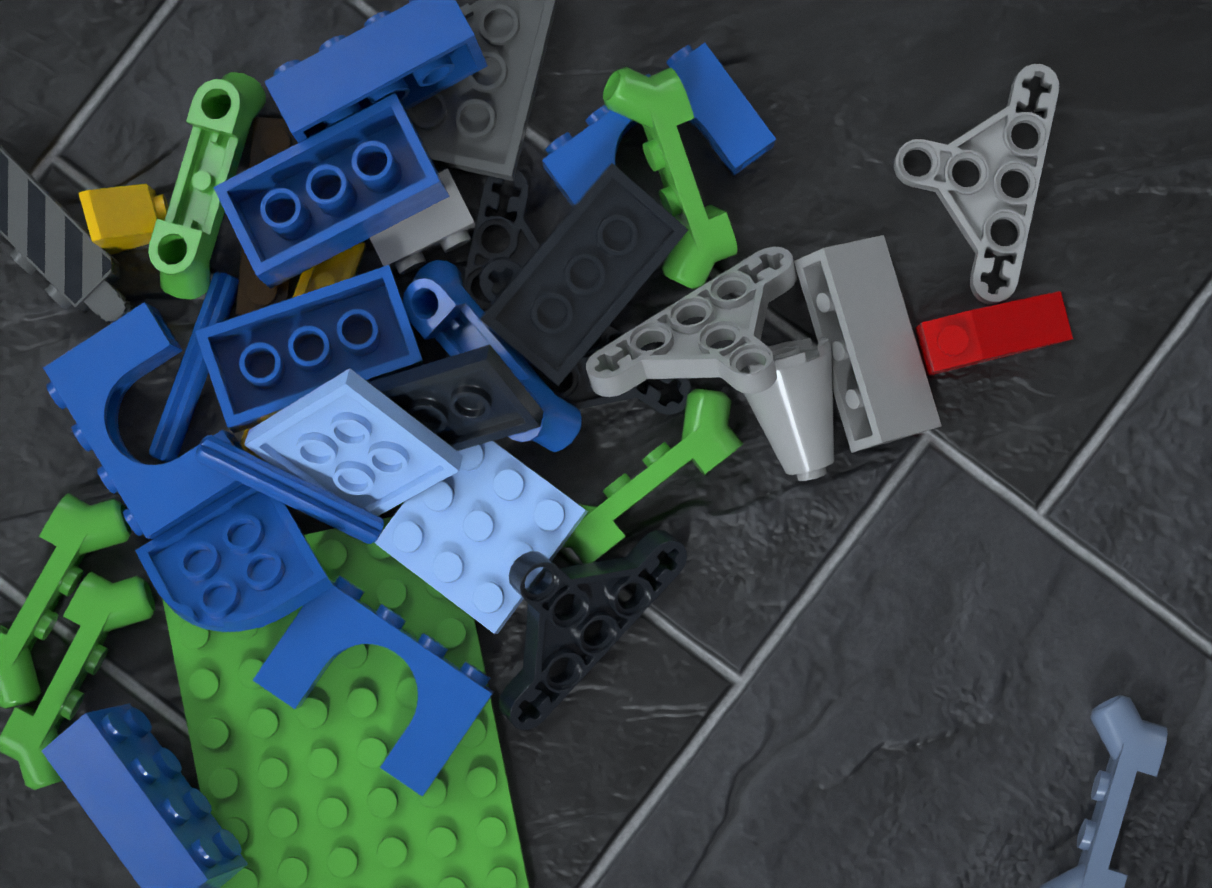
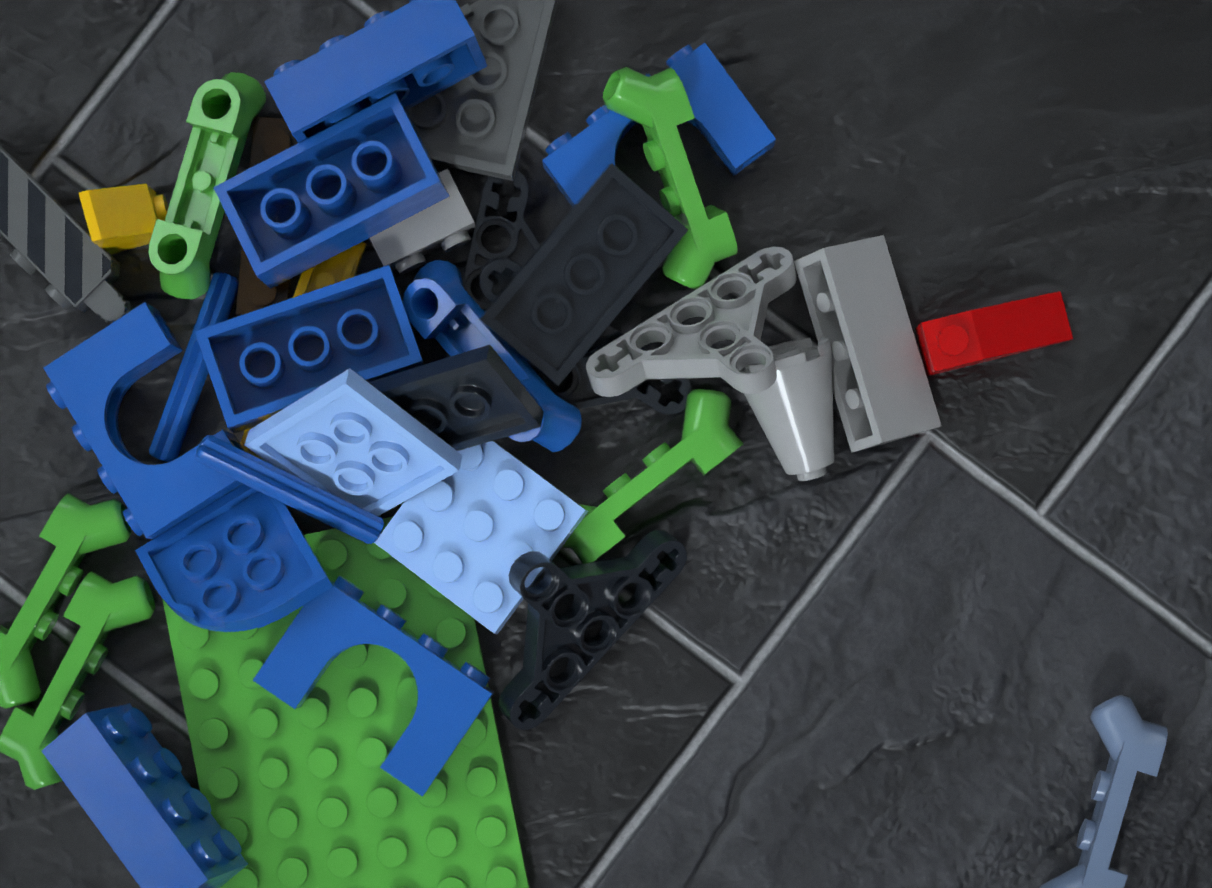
light grey beam [894,64,1059,304] -> none

